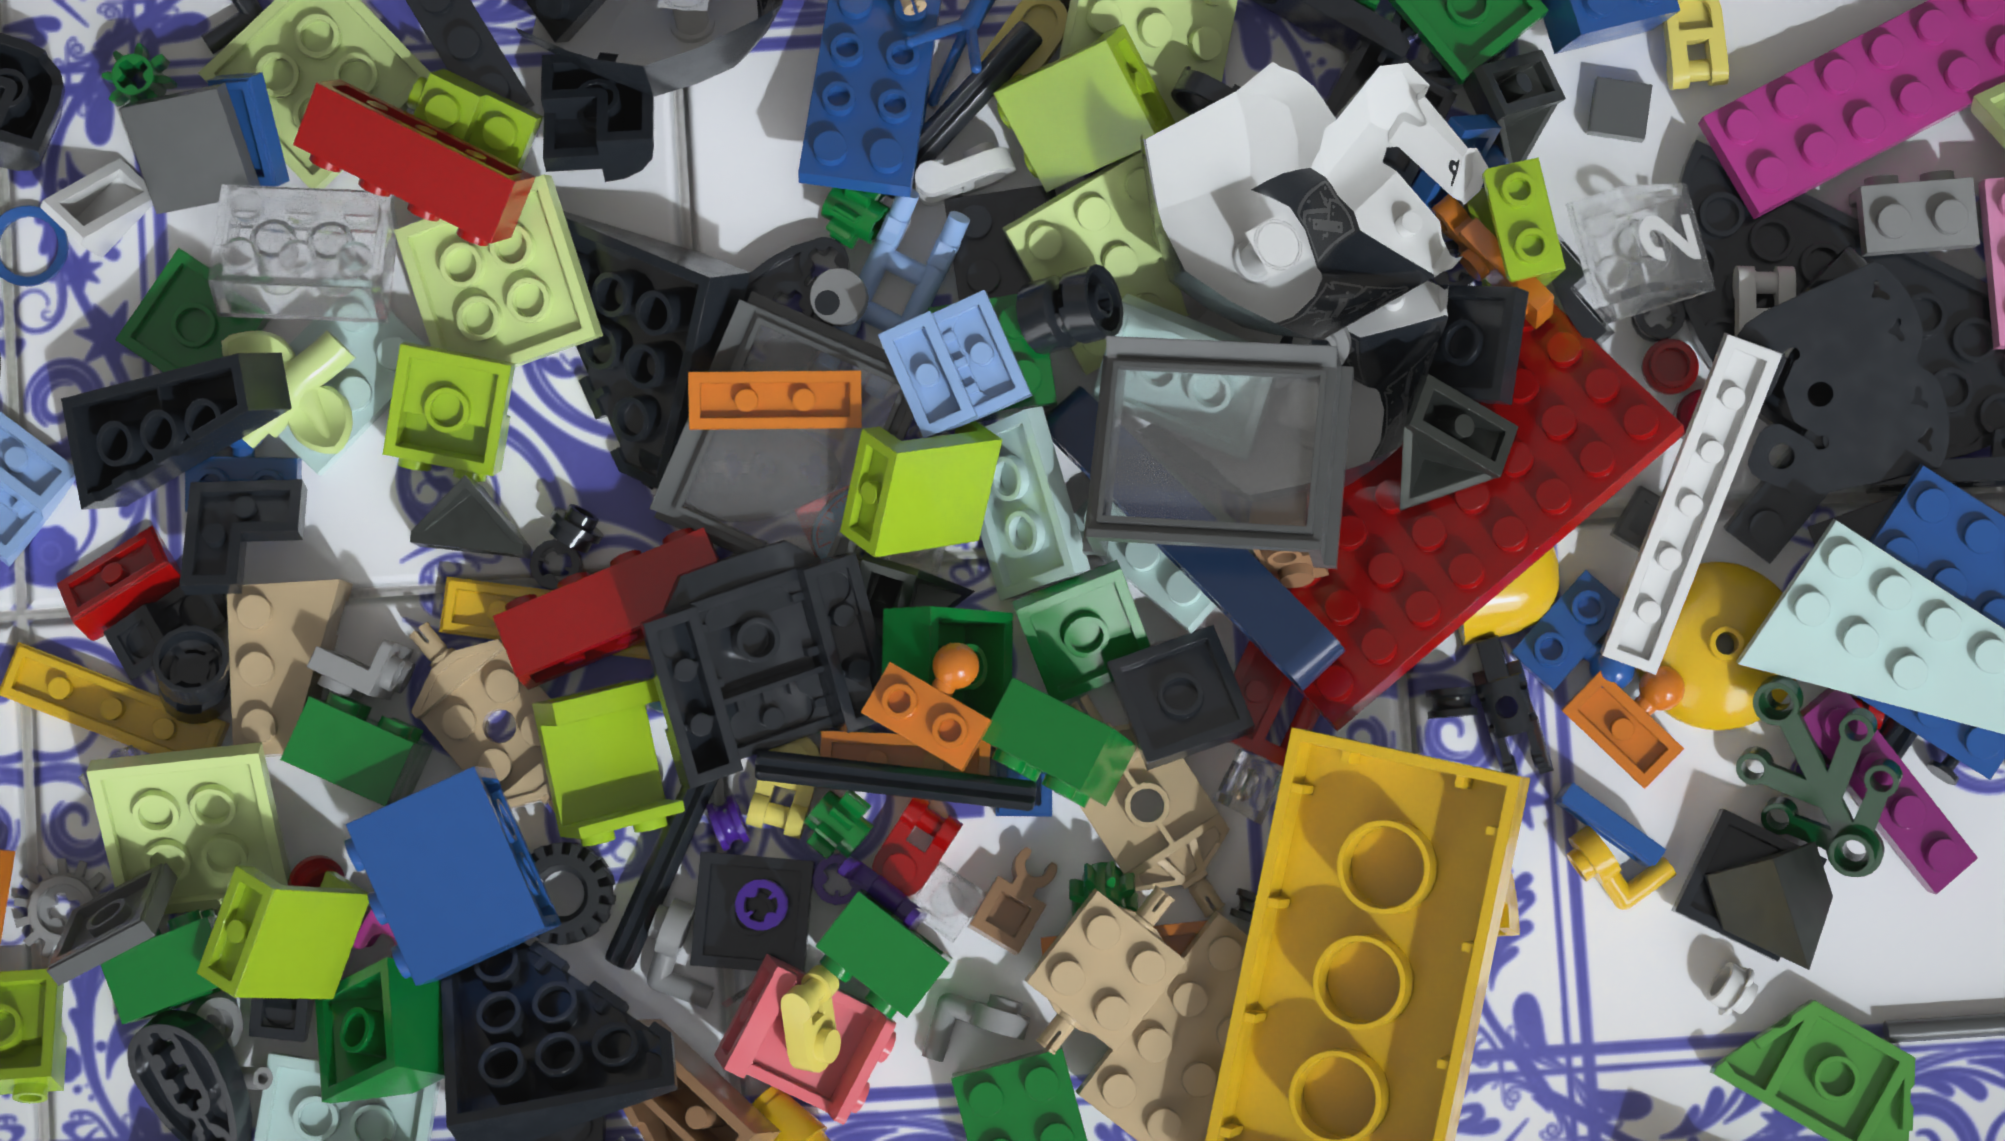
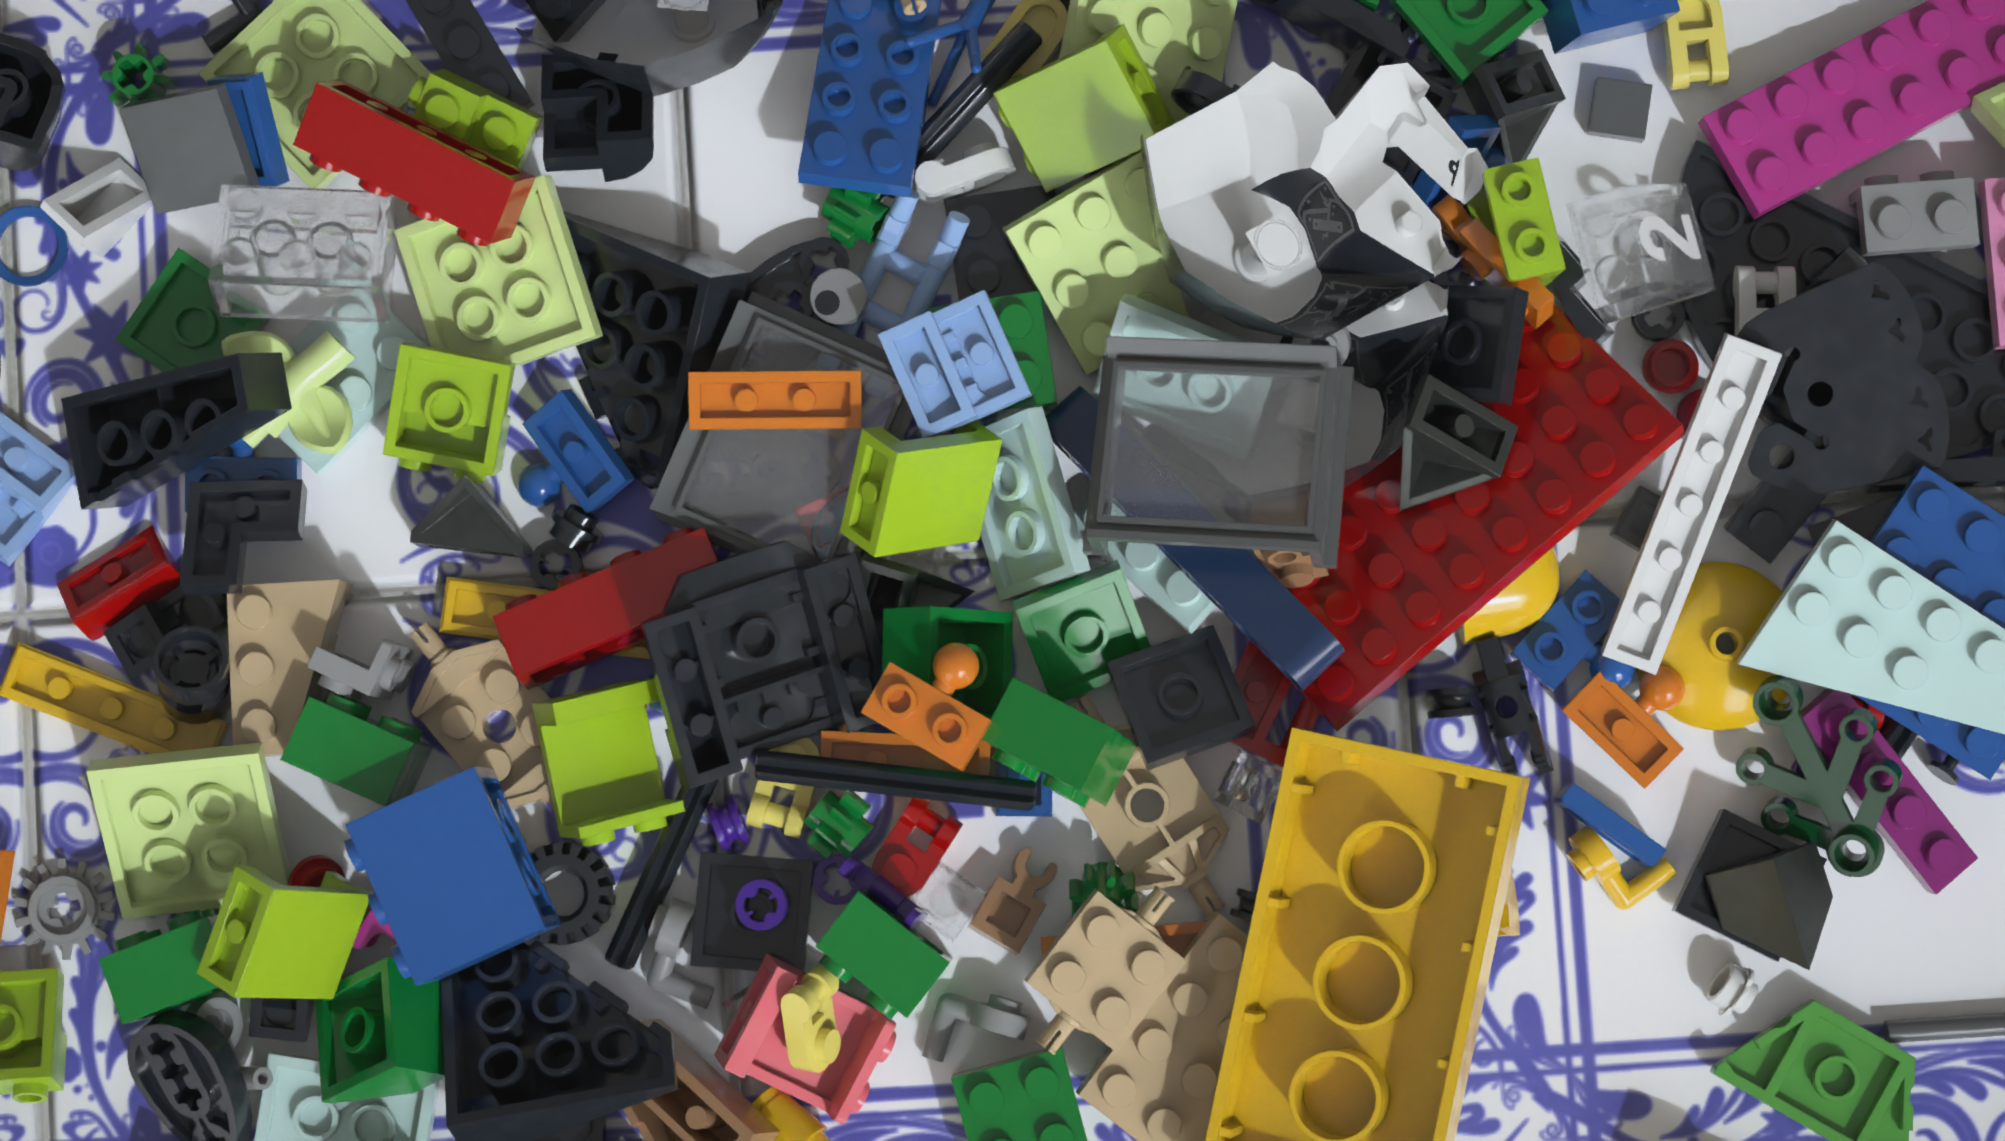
dark grey tile [47,863,178,986] -> none
black wheel [1016,264,1123,355] -> none
none -> blue plate [517,389,635,514]

